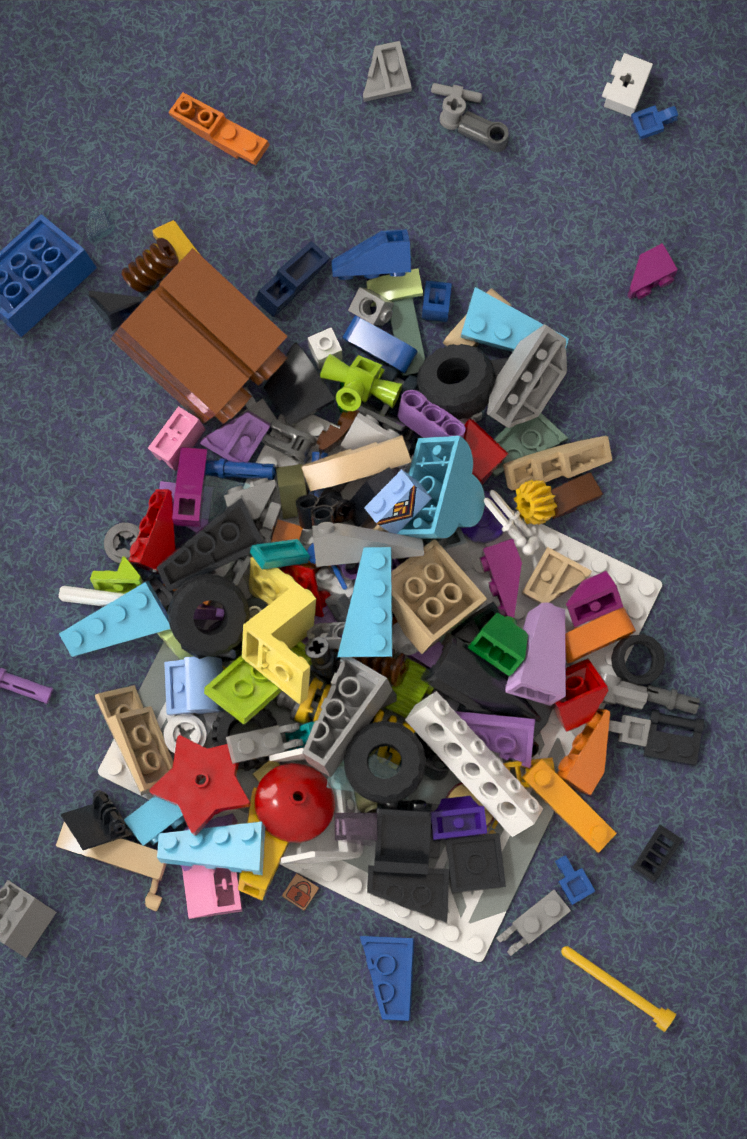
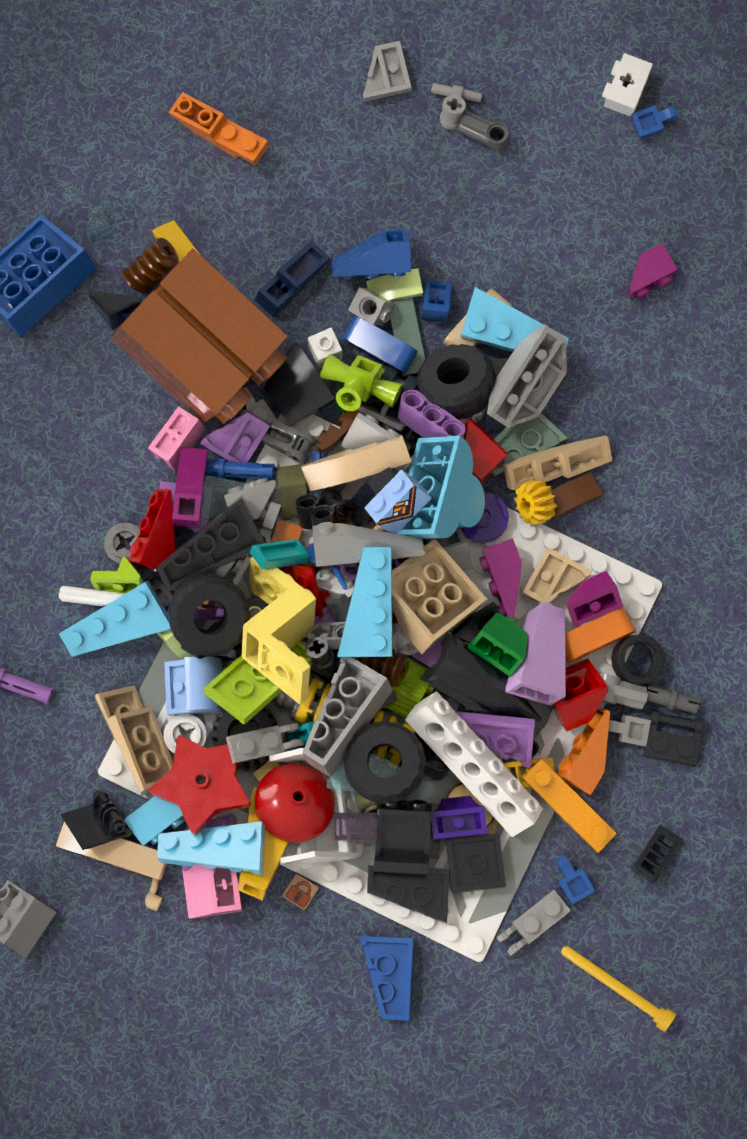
white piece [484,490,540,556] -> none

